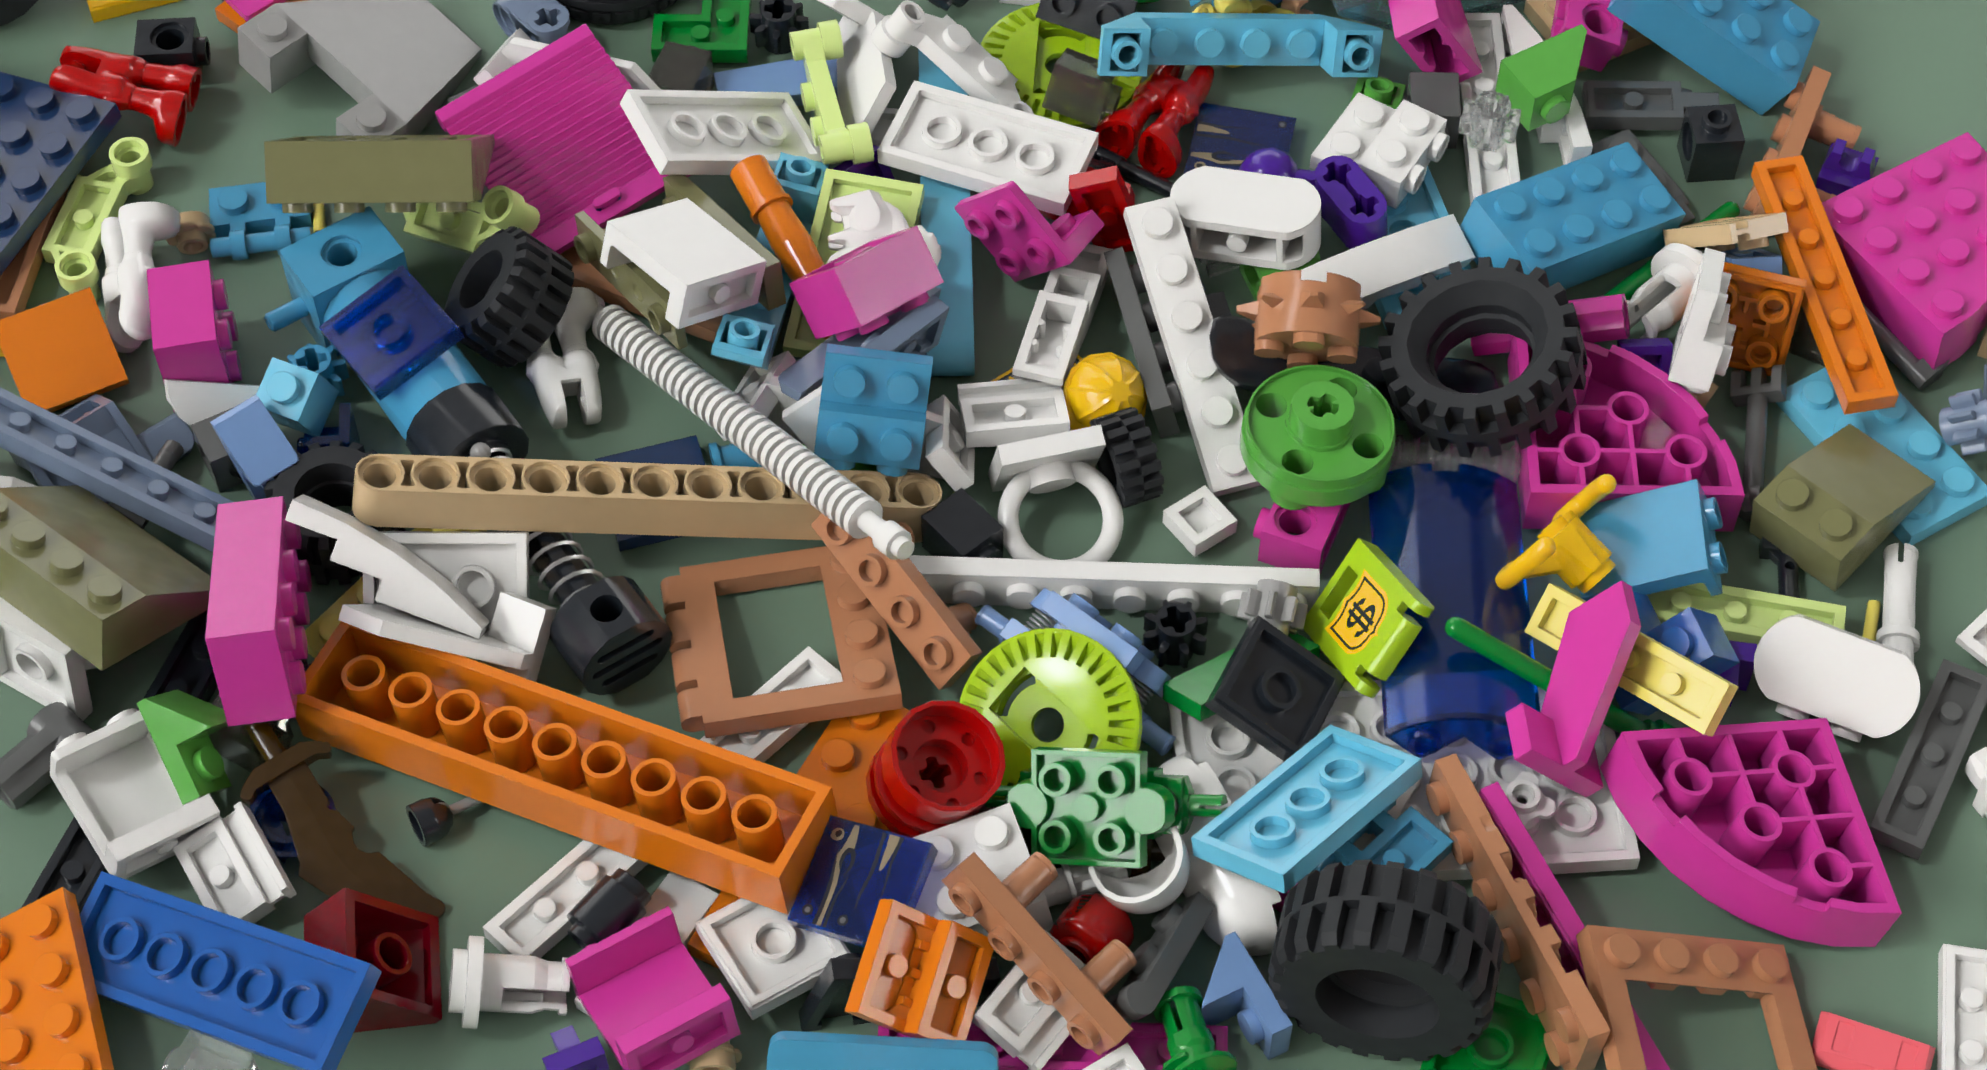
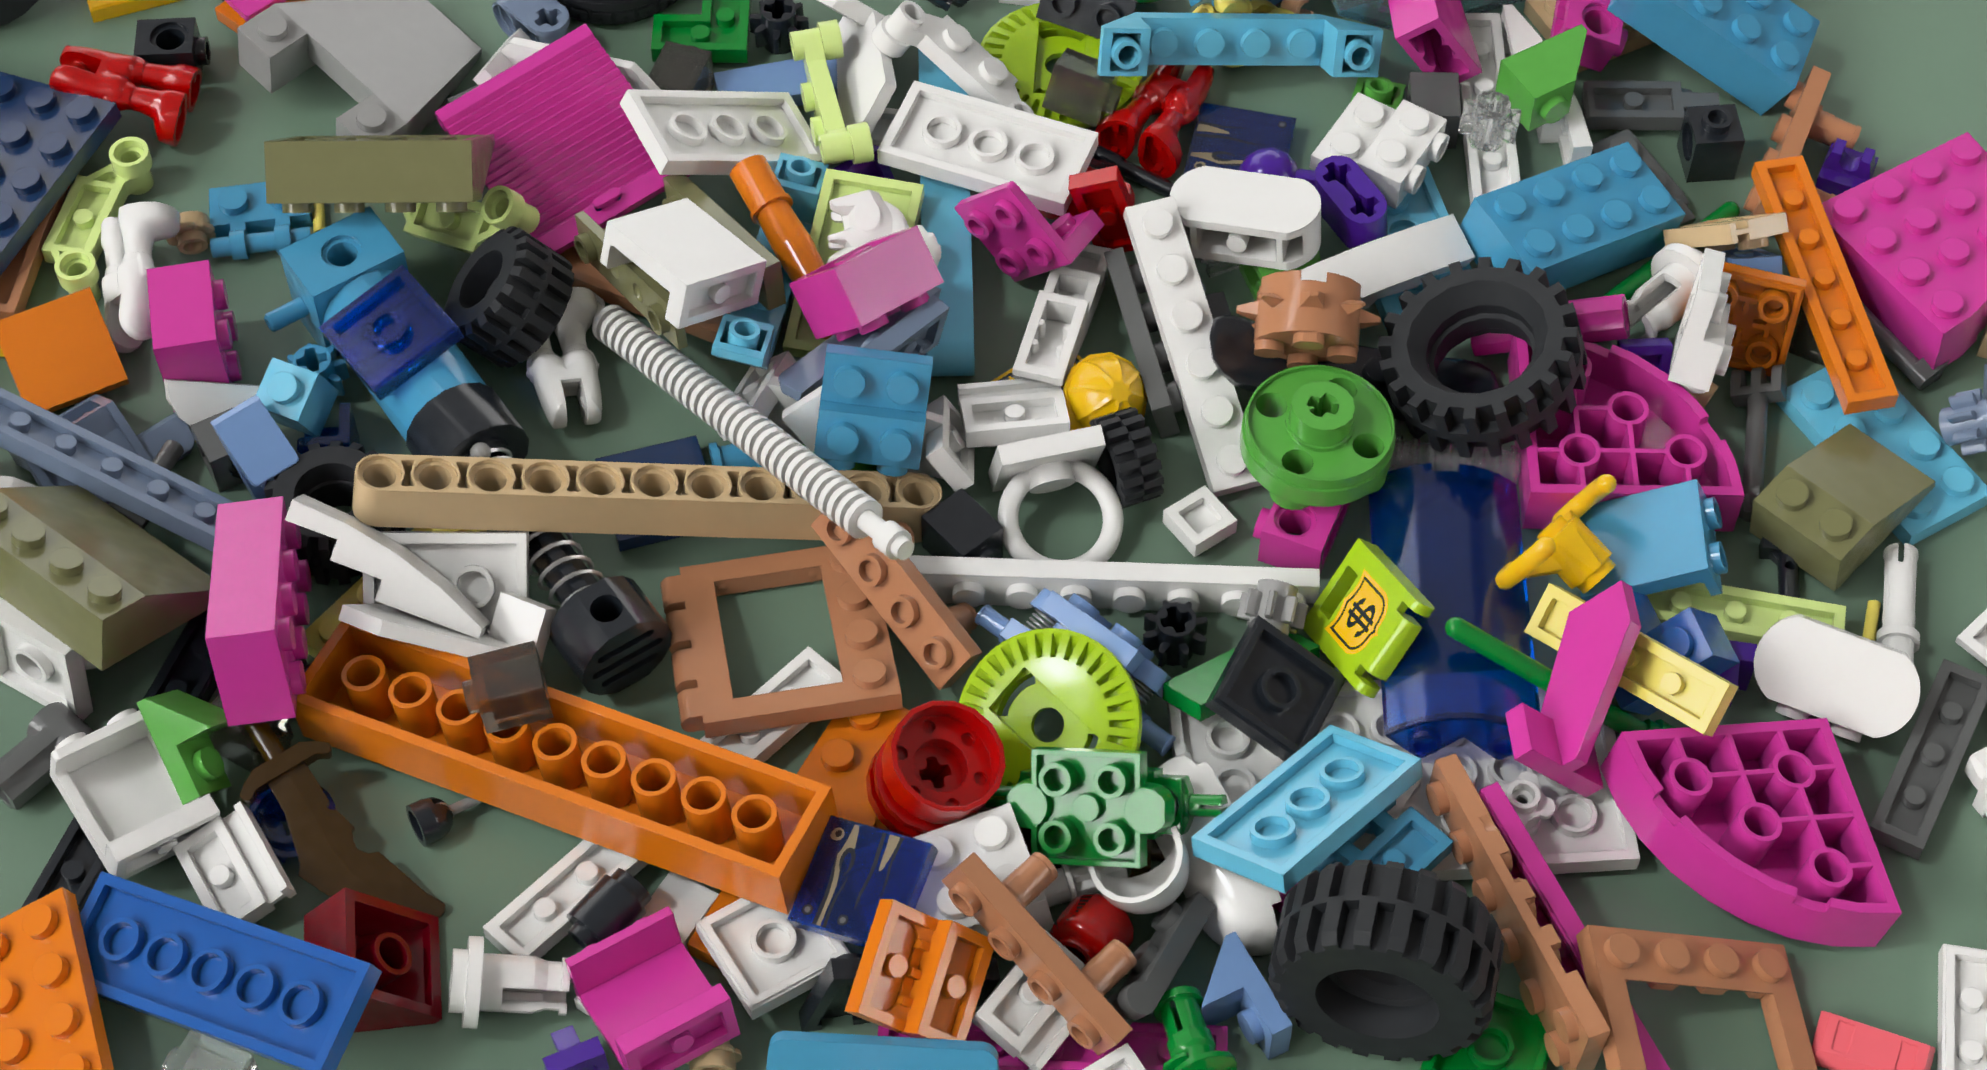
none -> clear smoke brick [462,641,554,734]

